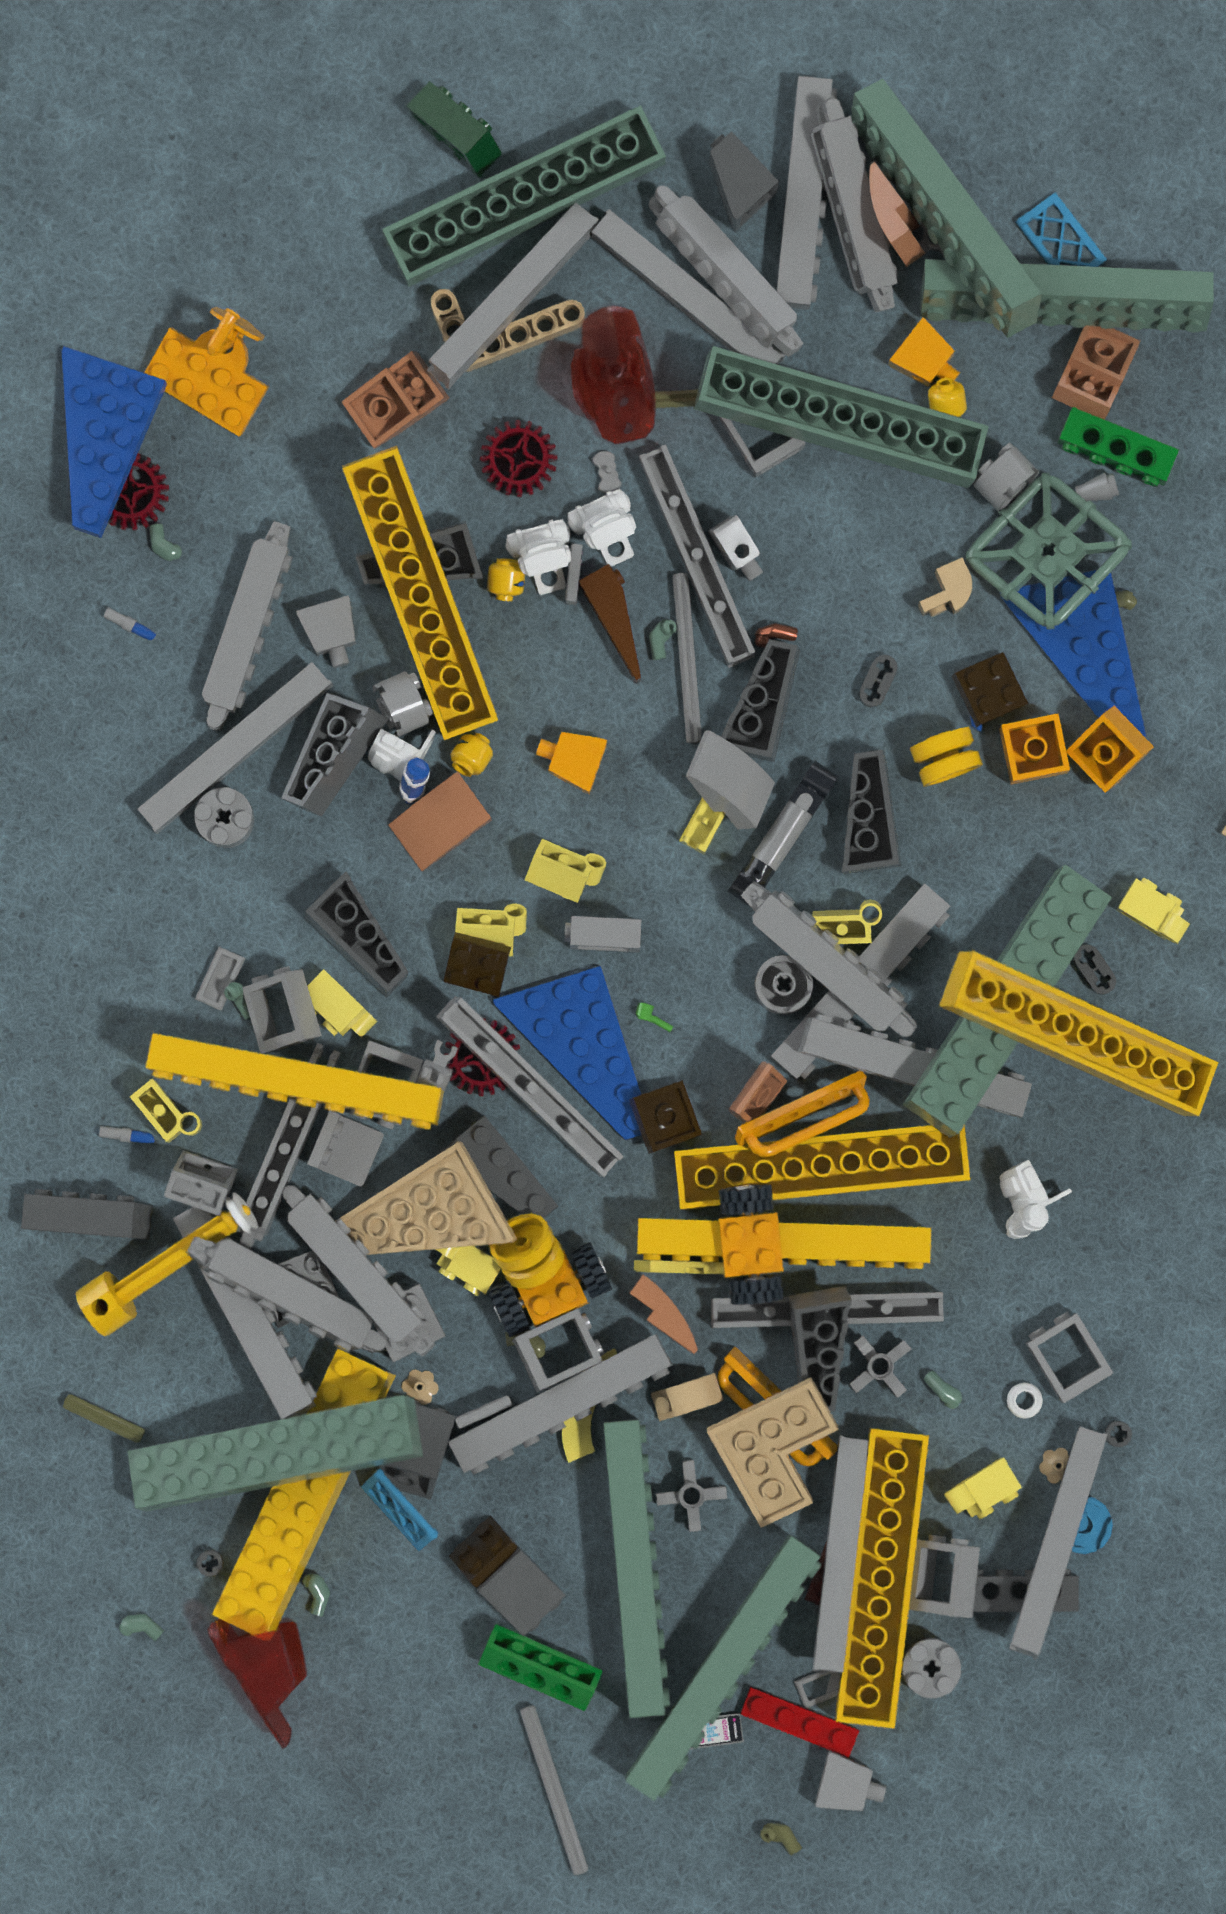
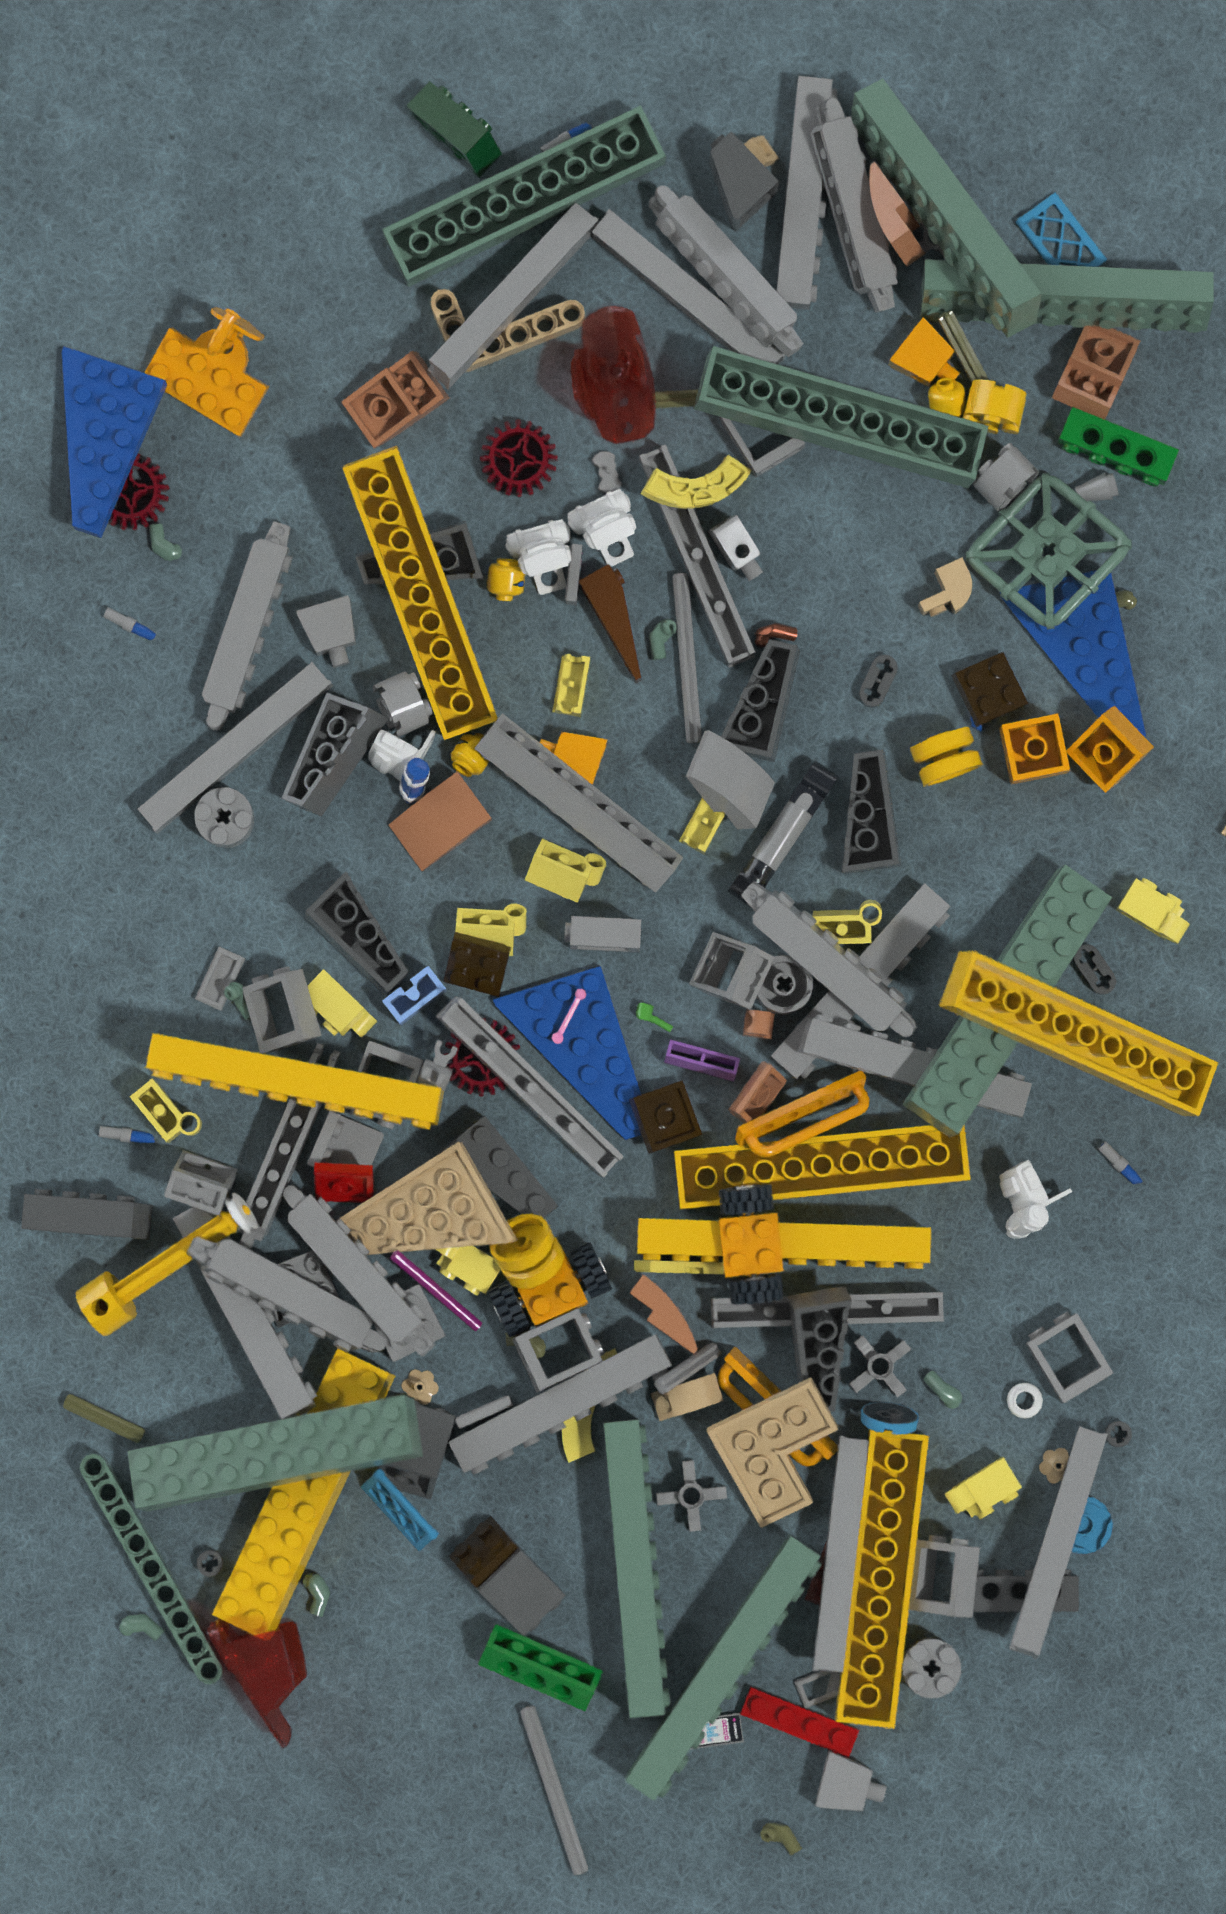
none -> sand green beam [80,1453,224,1684]
none -> red tile [314,1162,374,1203]
none -> light blue brick [382,966,447,1025]
none -> magenta bar [390,1250,482,1331]
none -> light grey brick [474,713,683,893]
none -> piece [540,123,592,152]
none -> light yellow hinge [552,654,590,717]
none -> bright pink hinge [552,989,586,1044]
none -> light yellow tile [641,455,752,509]
none -> light grey axle [655,1343,721,1394]
none -> medium lavender piece [664,1040,740,1082]
none -> light grey window [689,932,775,1010]
none -> nougat leg [743,1009,775,1040]
none -> tan plate [744,135,779,167]
none -> tile [860,1402,919,1435]
none -> olive axle [938,310,988,383]
none -> yellow brick [963,380,1027,434]
none -> light grey piece [1098,1141,1143,1184]

